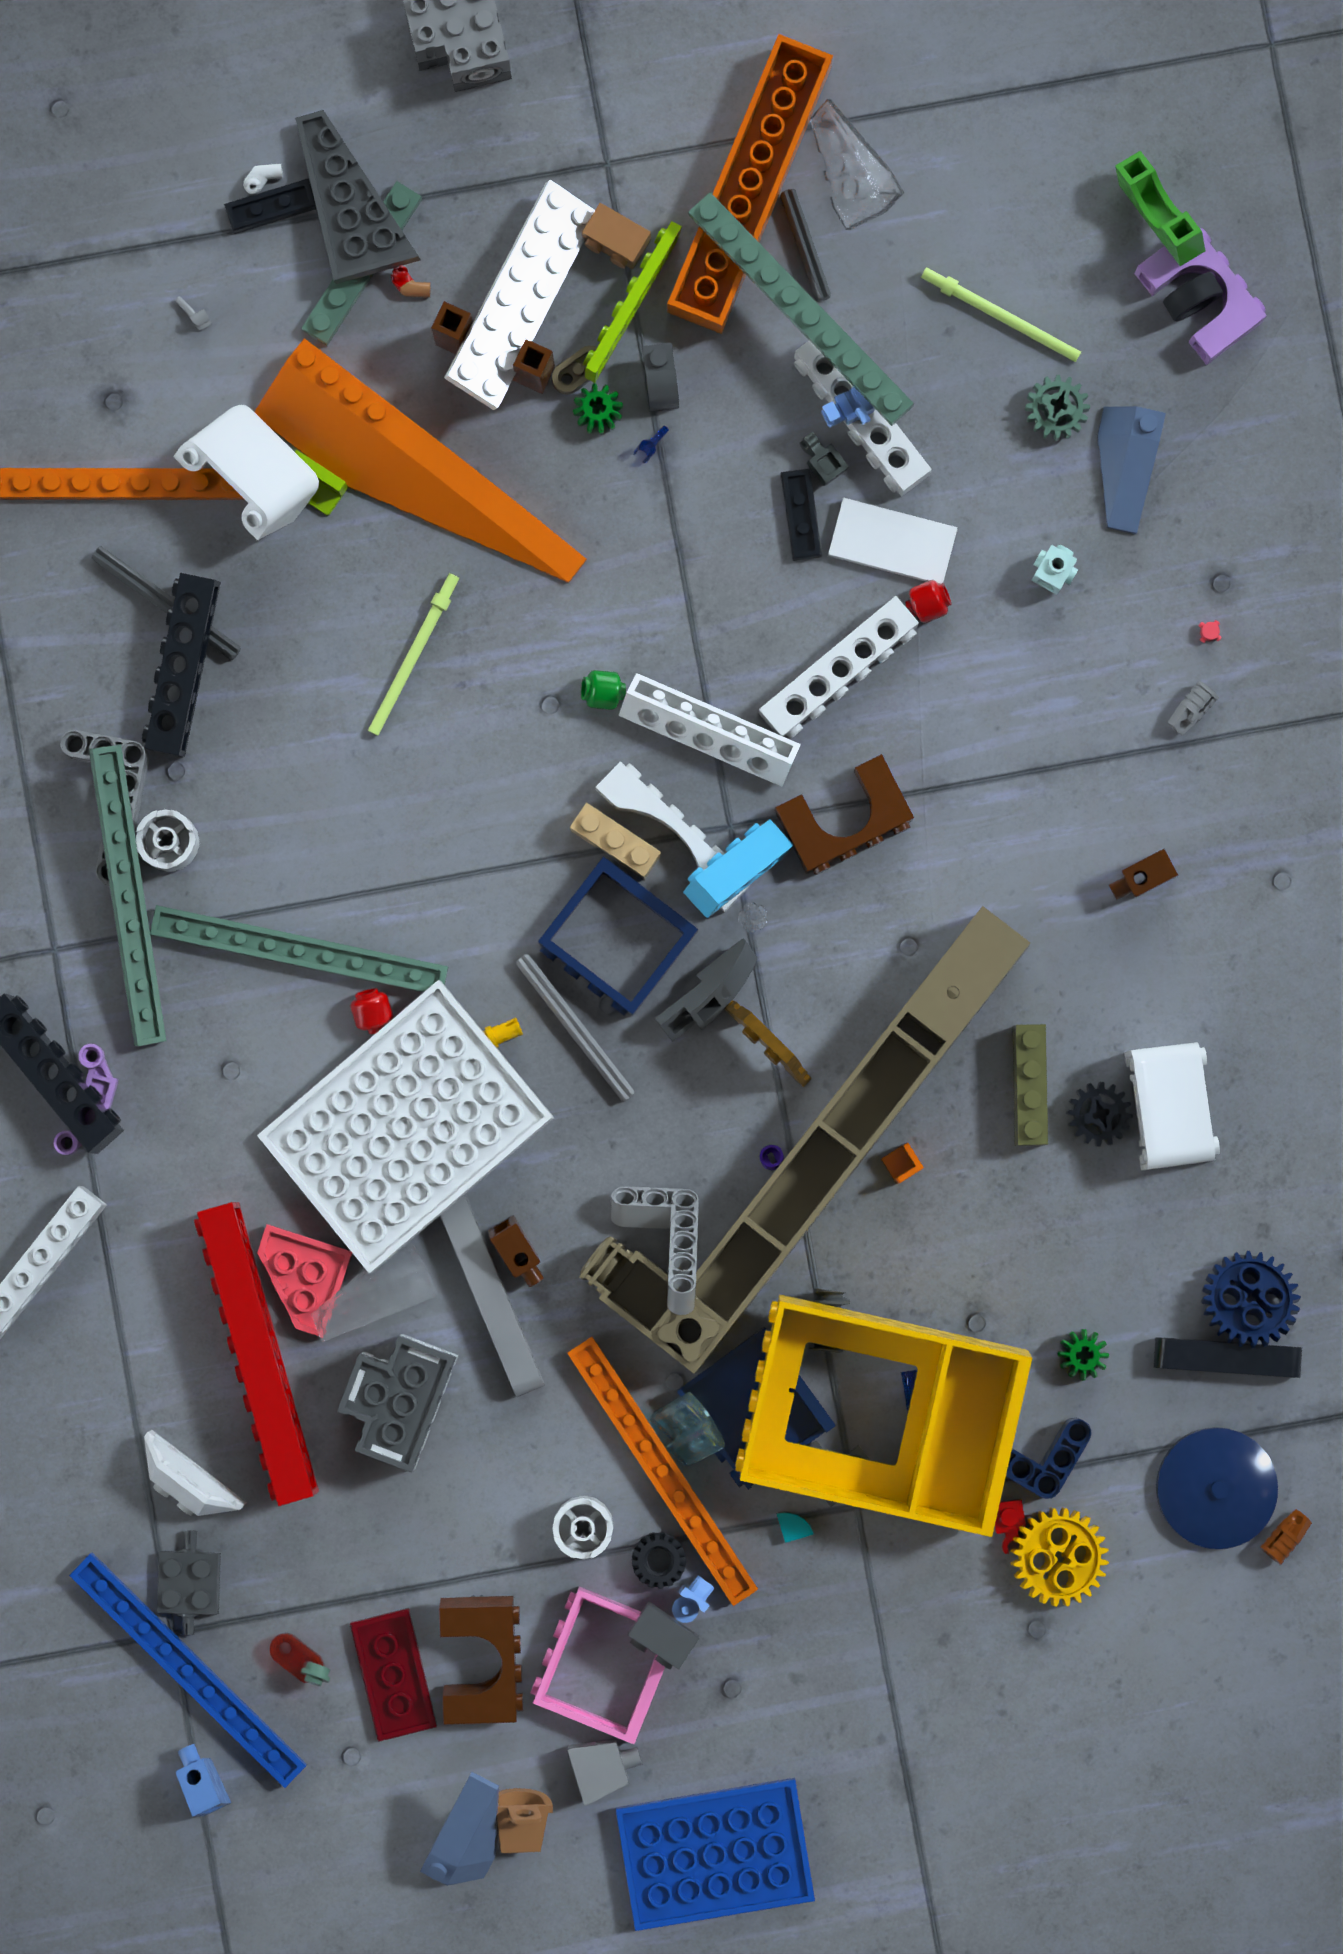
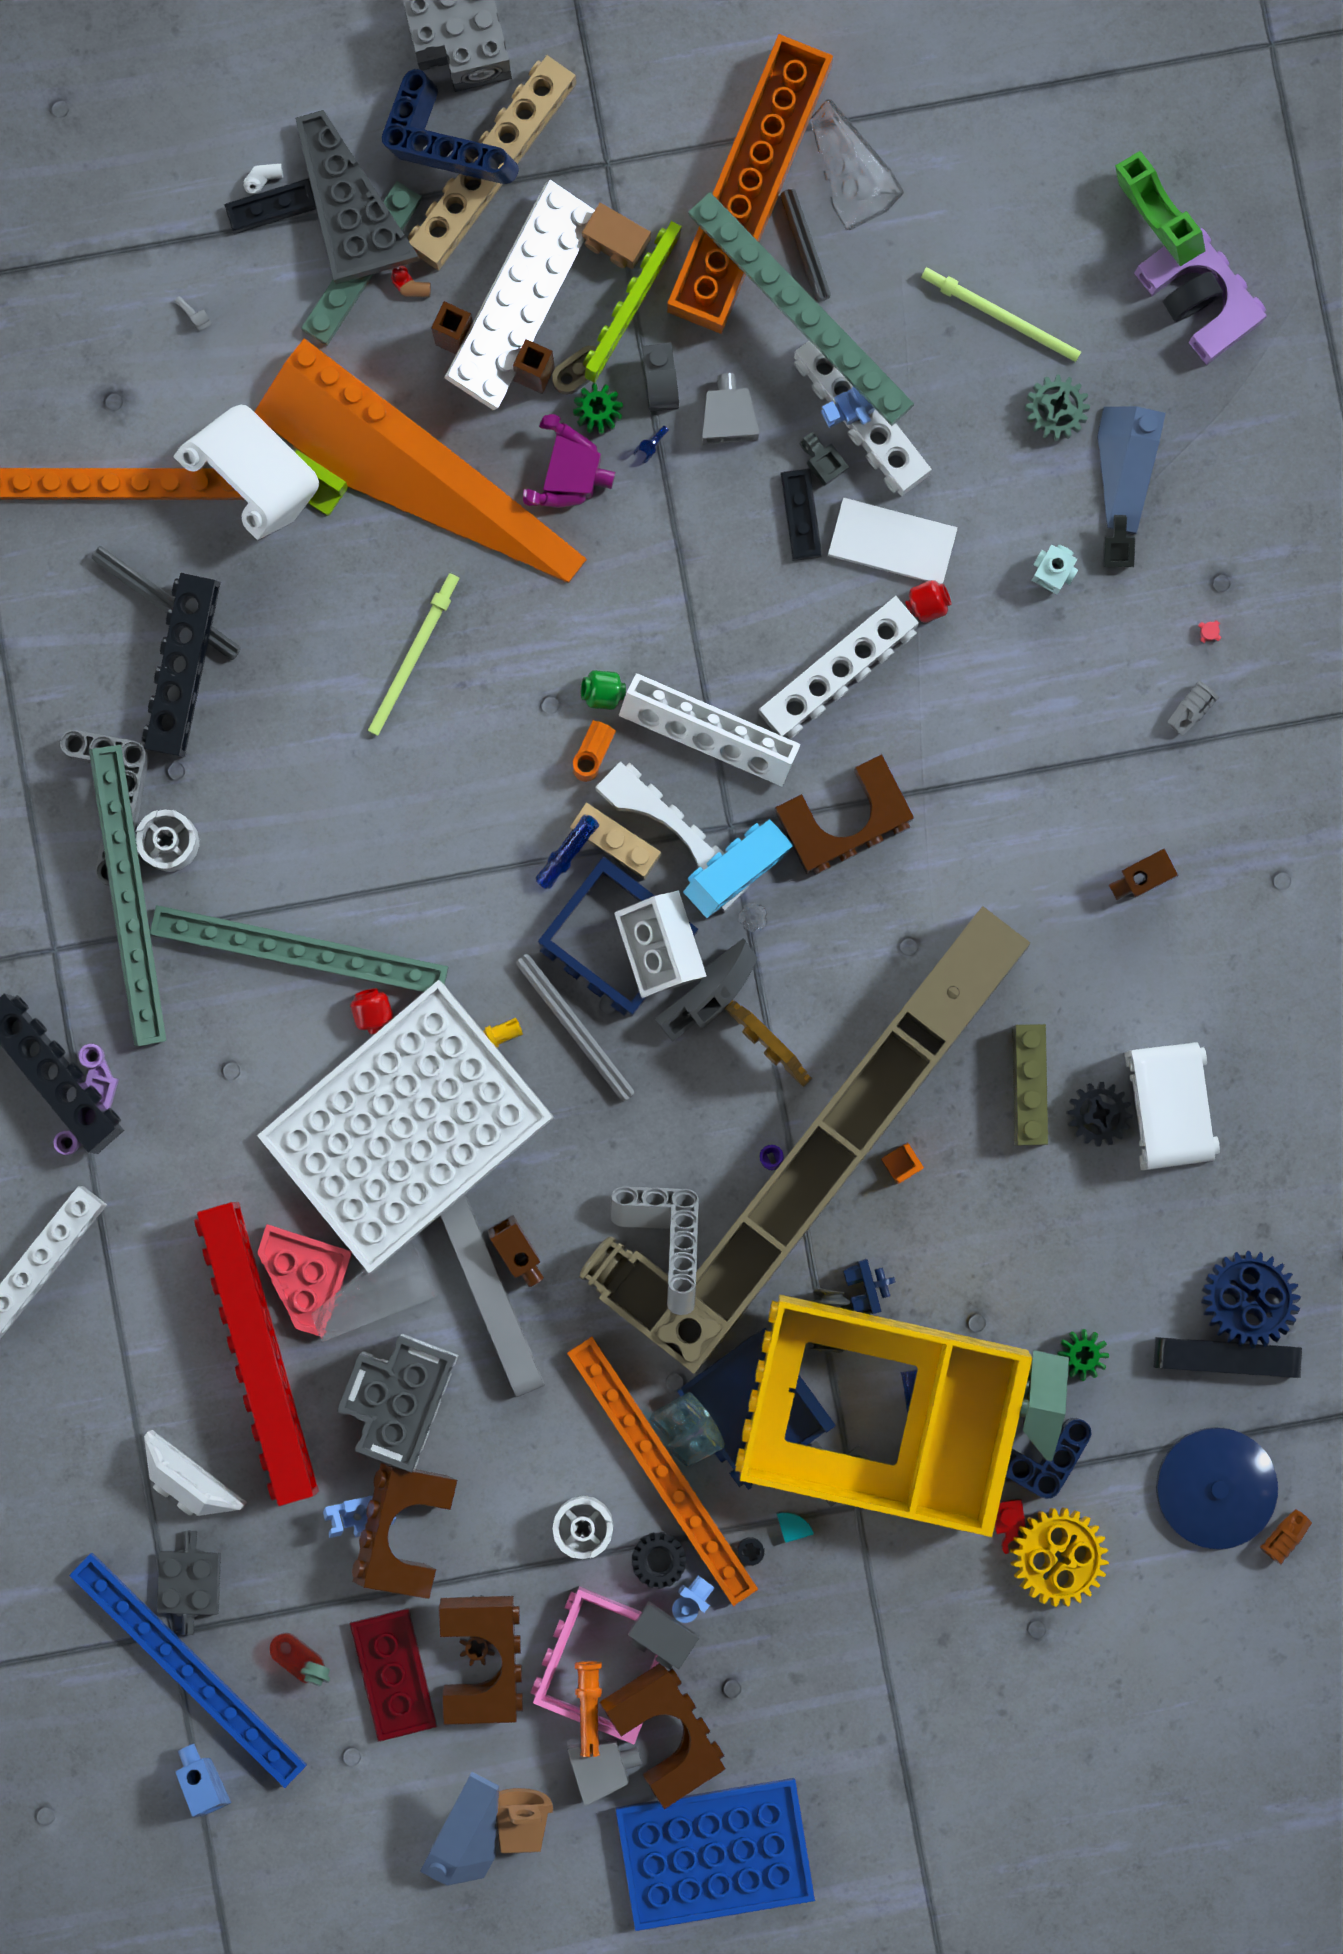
none -> light blue piece [323,1495,396,1538]
none -> reddish brown arch [352,1463,458,1599]
none -> dark blue beam [382,69,519,184]
none -> tan brick [408,55,576,271]
none -> reddish brown gear [459,1636,495,1666]
none -> magenta torso [523,414,616,508]
none -> clear blue pin [536,814,599,889]
none -> orange piece [573,720,616,782]
none -> orange pin [575,1661,602,1757]
none -> reddish brown arch [599,1663,726,1809]
none -> white slope [614,890,706,998]
none -> light grey torso [702,373,759,445]
none -> black bush [738,1537,765,1566]
none -> dark blue hips [843,1259,896,1314]
none -> sand green slope [1019,1350,1069,1461]
none -> pearl dark grey plate [1104,515,1135,567]

